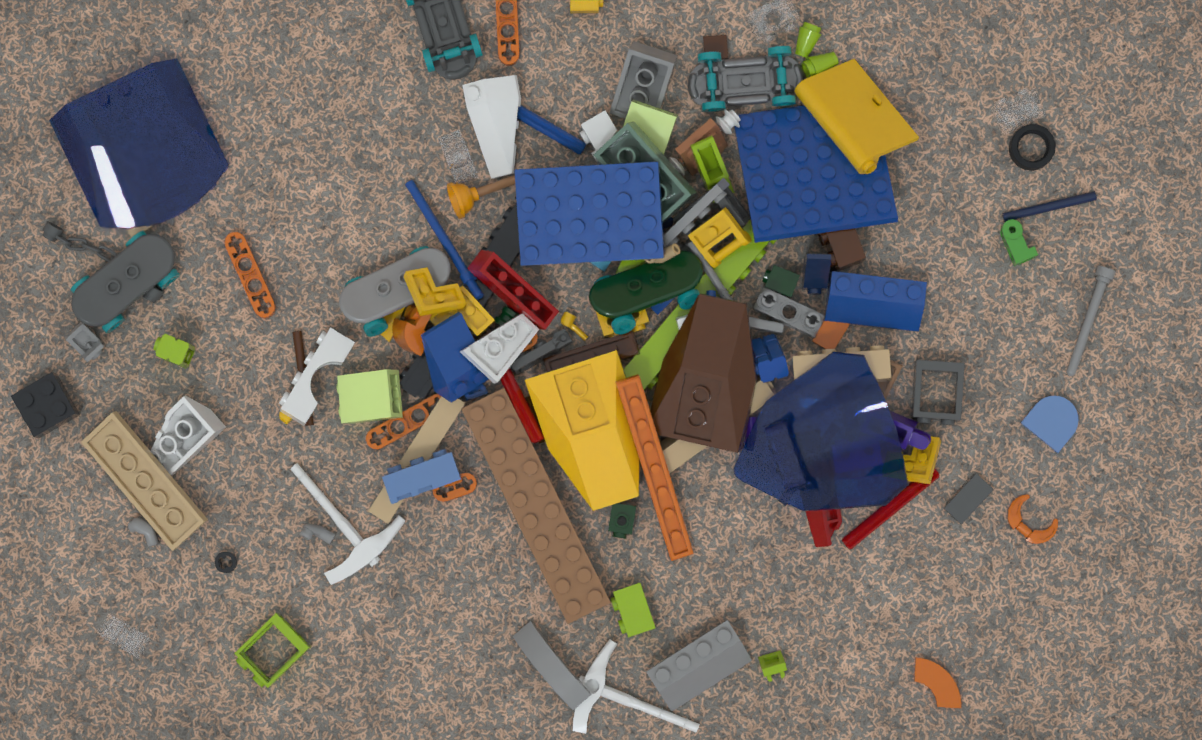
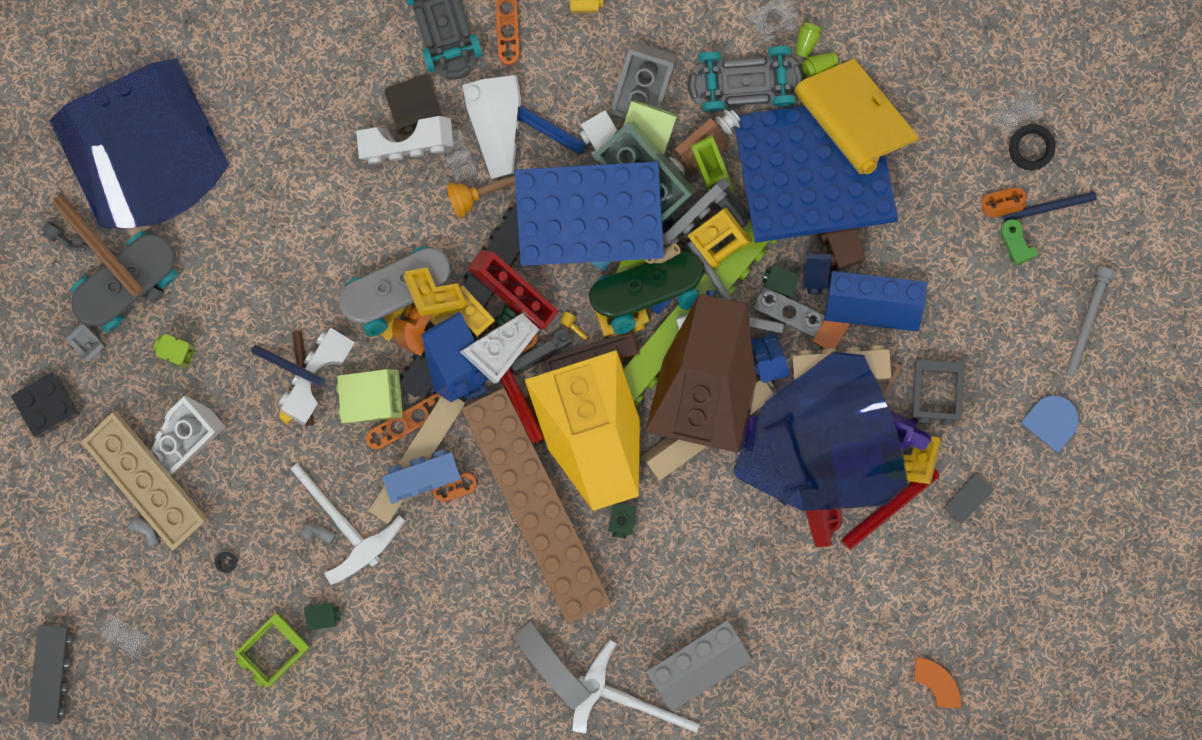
orange beam [224,232,276,318] -> none
blue bar [405,180,484,300] -> none
lime brick [610,583,656,638] -> none
orange tile [615,374,694,561] -> none
reddish brown tile [703,35,728,59] -> none
lime tile [758,650,787,682] -> none
orange piece [1007,494,1058,544] -> none
none -> dark grey brick [28,625,74,724]
none -> medium nougat axle [53,195,143,297]
none -> dark blue bar [251,345,326,387]
none -> dark green brick [304,602,341,631]
none -> white arch [356,116,453,164]
none -> dark brown bracket [385,75,443,135]
none -> orange beam [982,188,1026,217]

